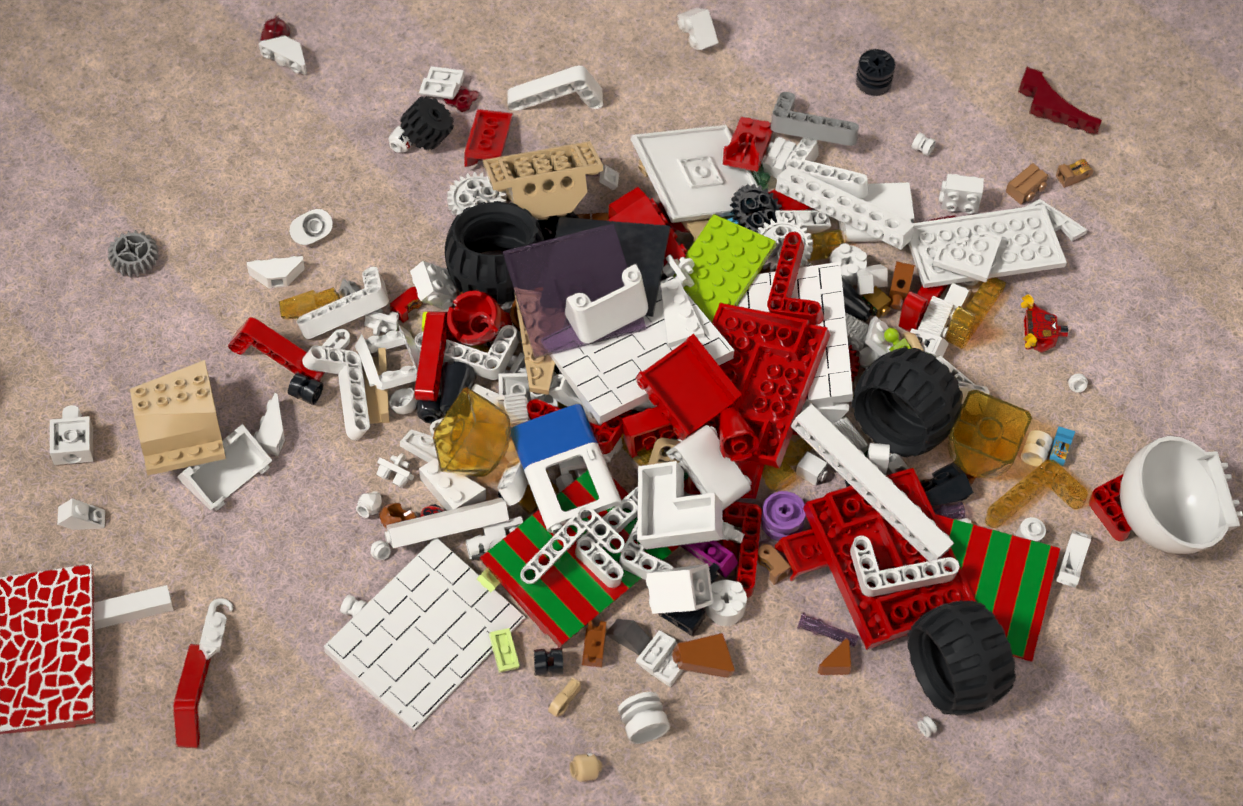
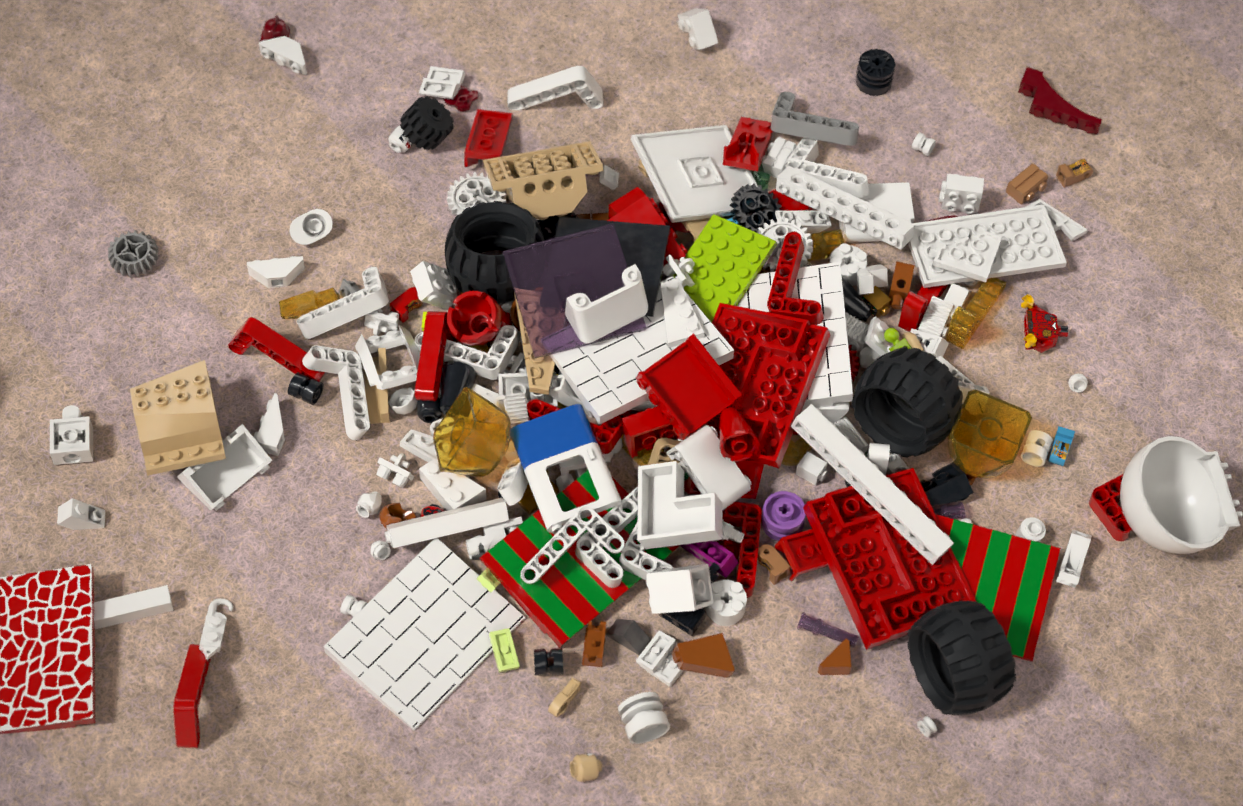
white beam [322,329,350,350] -> none
clear yellow brick [762,459,796,492] -> none
white beam [850,536,959,597] -> none
clear yellow beam [985,459,1088,528] -> none

